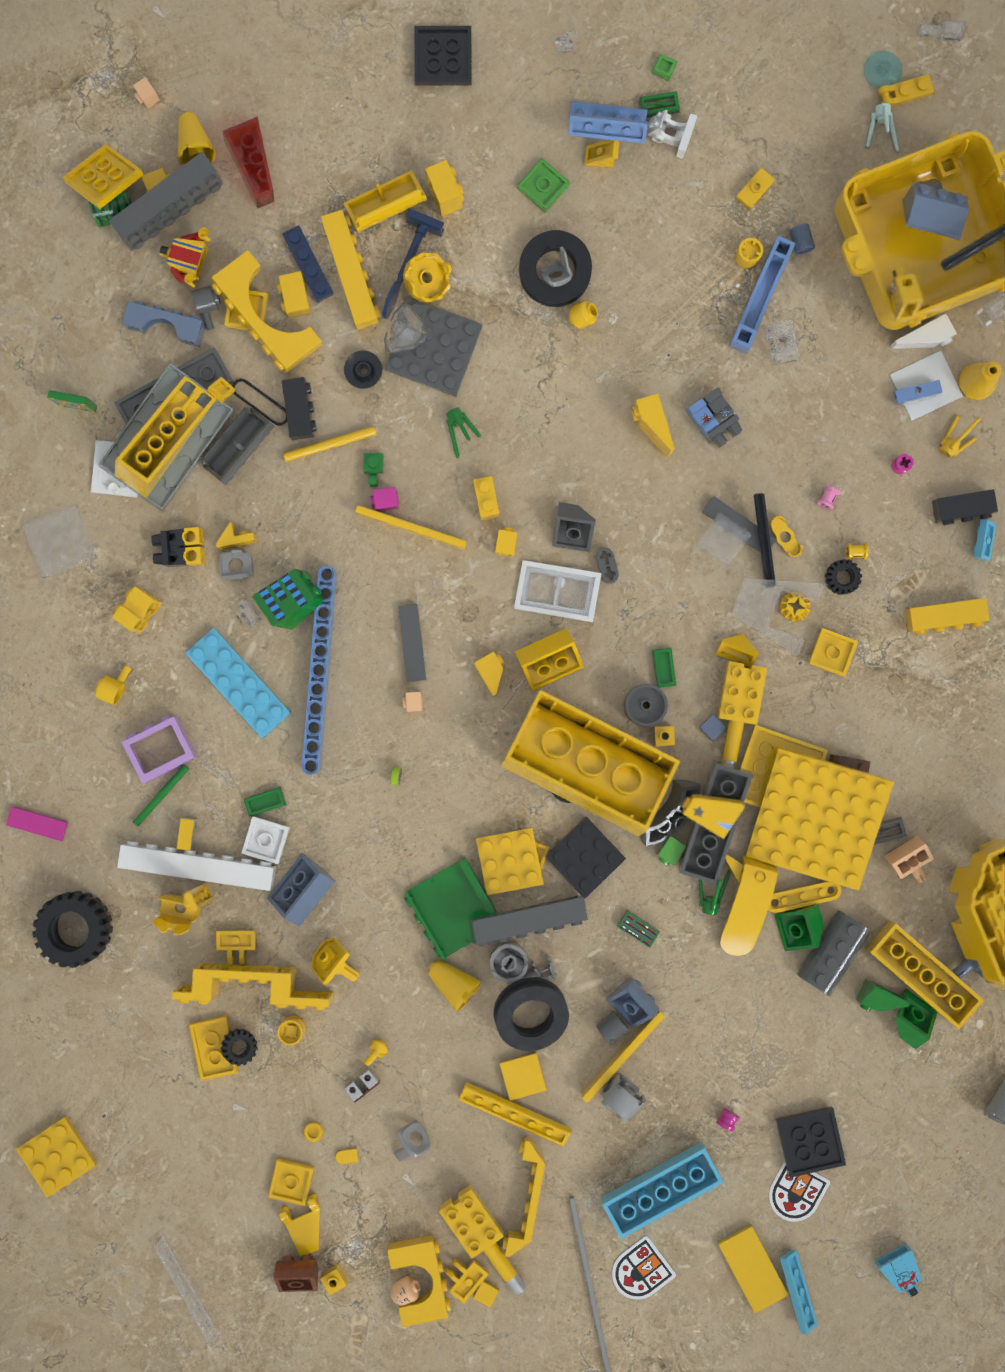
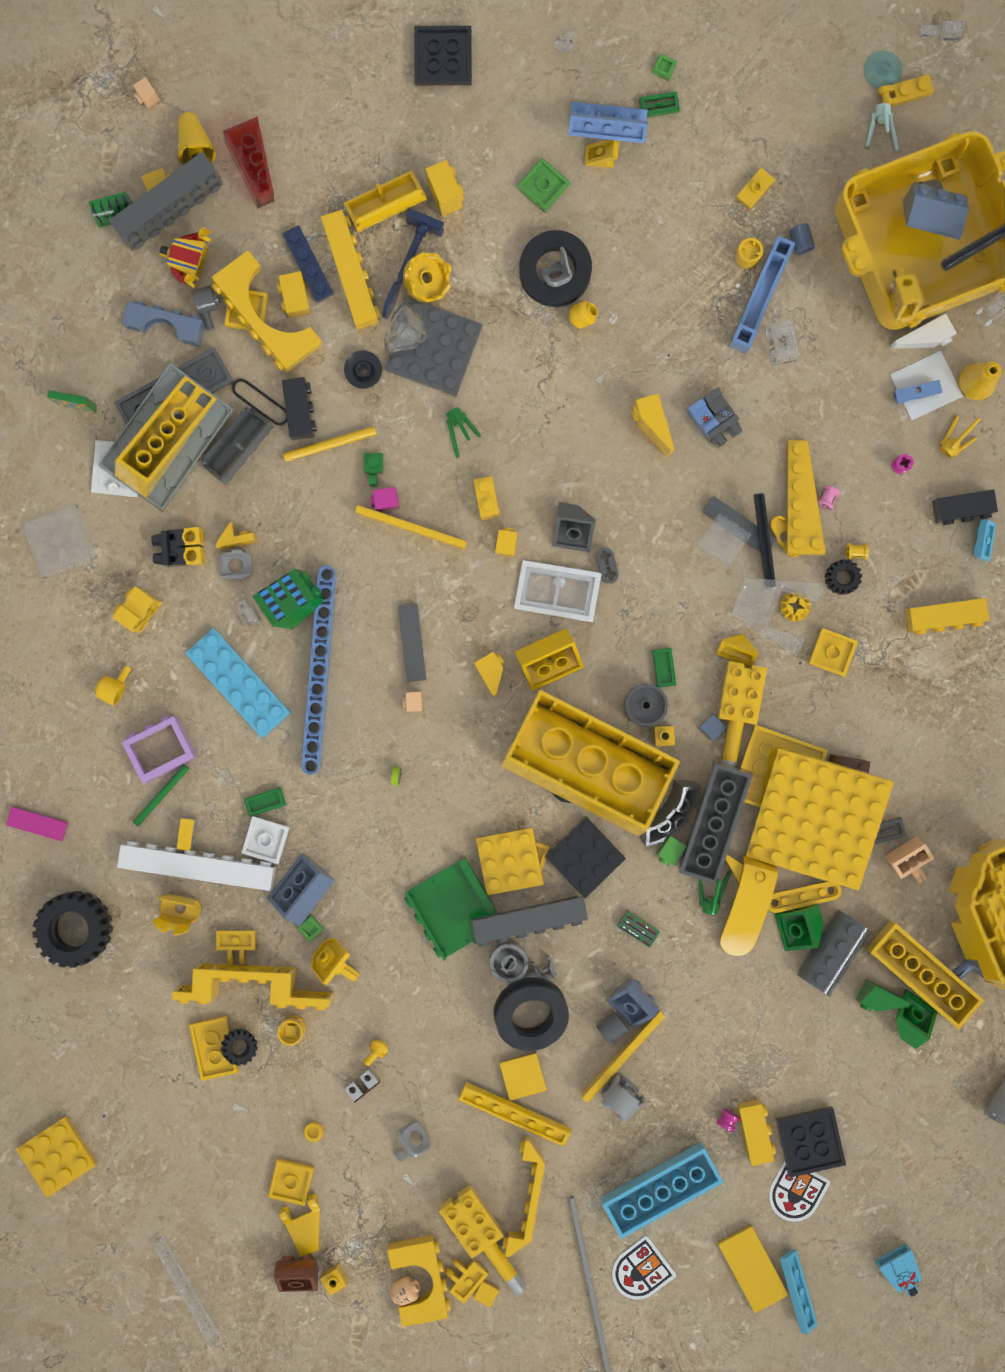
yellow plate [62,144,143,209] -> none
yellow plate [182,883,214,913] -> none
yellow tile [207,377,235,404] -> none
yellow piece [336,1148,359,1164] -> none
yellow cone [428,960,482,1012] -> none
white tile [647,110,697,159] -> none
yellow slope [682,794,745,839] -> none
none -> bright green tile [297,914,324,942]
none -> yellow brick [736,1099,776,1166]
none -> yellow wing [786,440,826,555]

